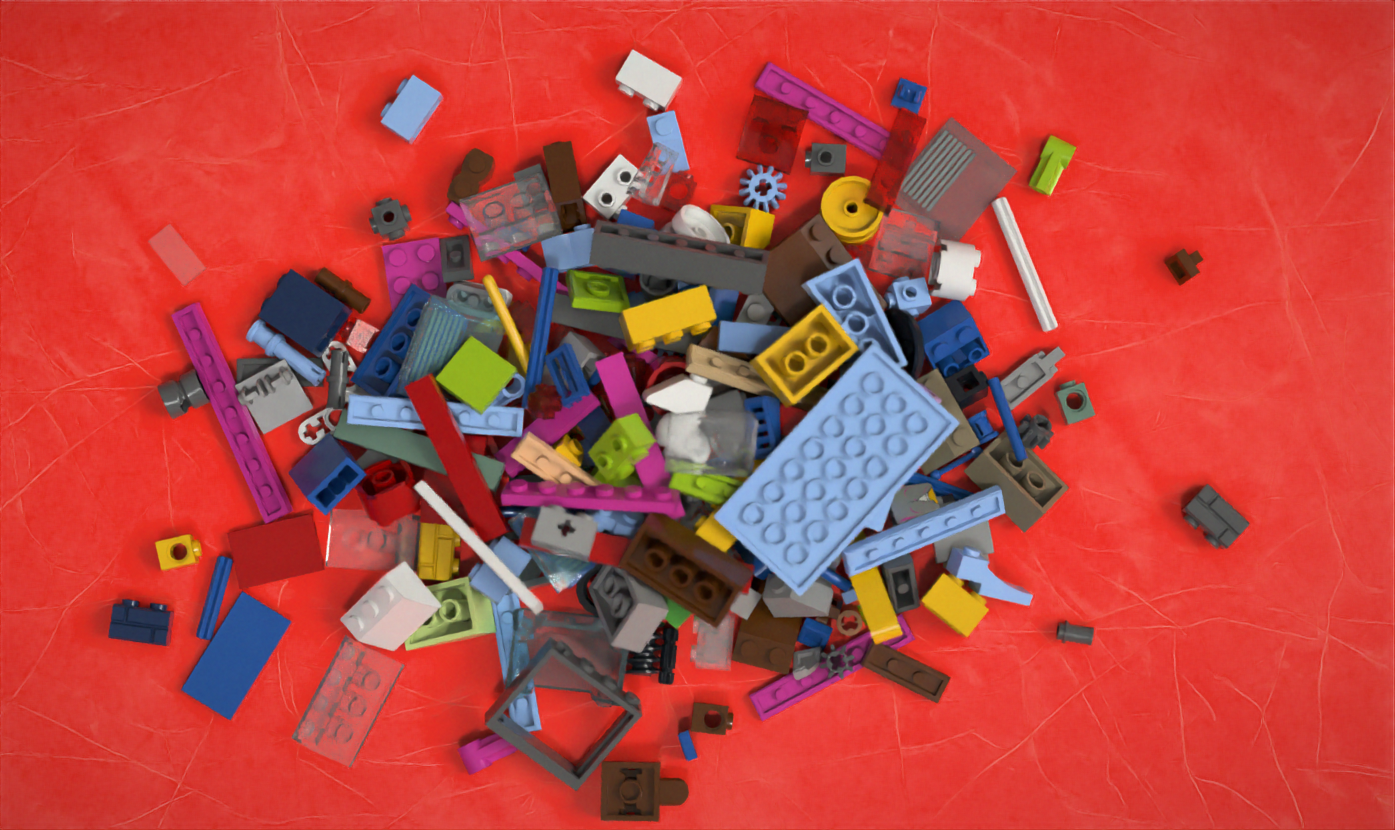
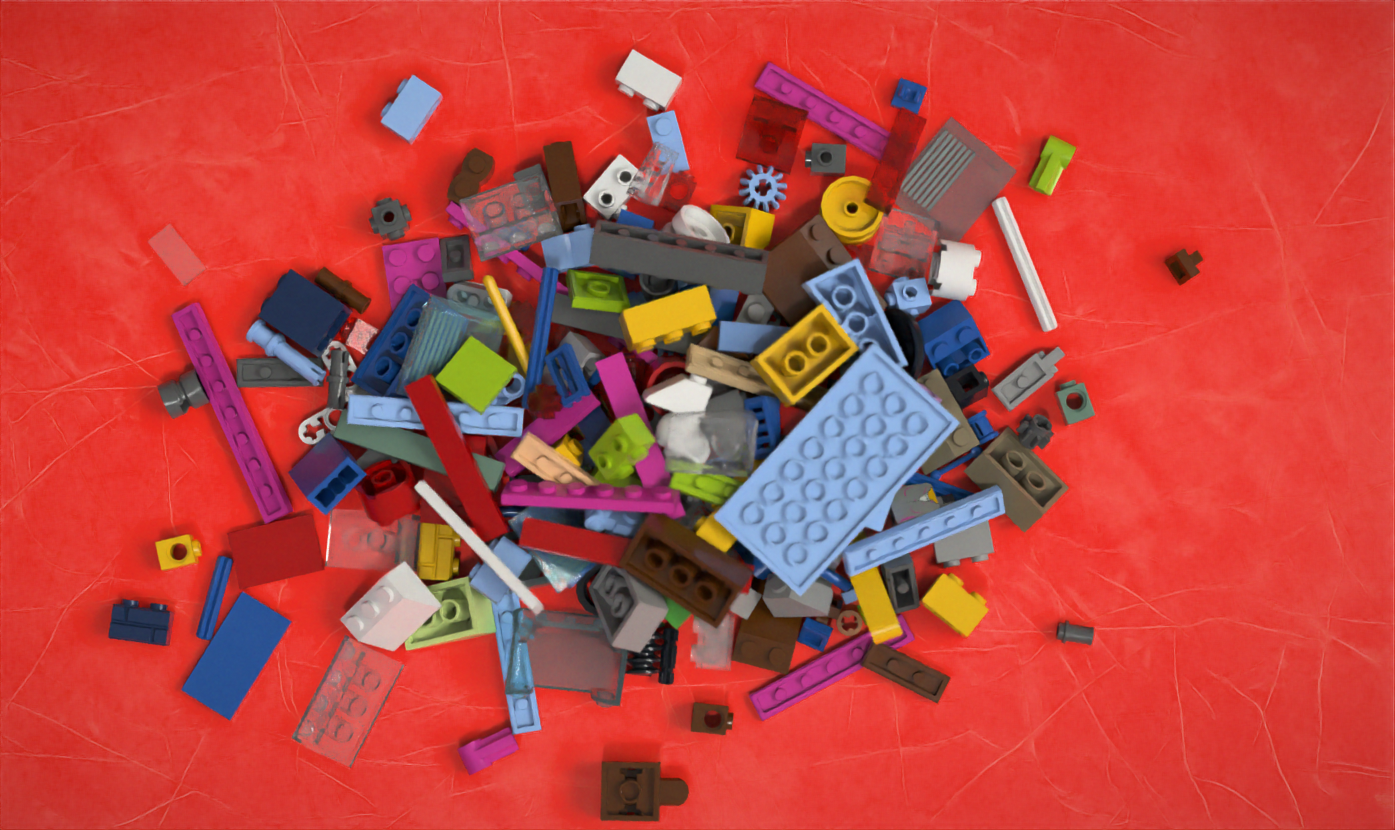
light grey hinge [235,358,314,434] -> none
dark grey window [485,637,642,791] -> none
light grey brick [531,504,598,562] -> none
blue tile [678,730,698,761] -> none
light grey tile [793,646,824,680] -> none
dark grey gear [819,644,855,680] -> none
light blue slope [946,546,1033,606] -> none
blue bar [988,377,1028,462] -> none
dark grey brick [1181,484,1250,550] -> none

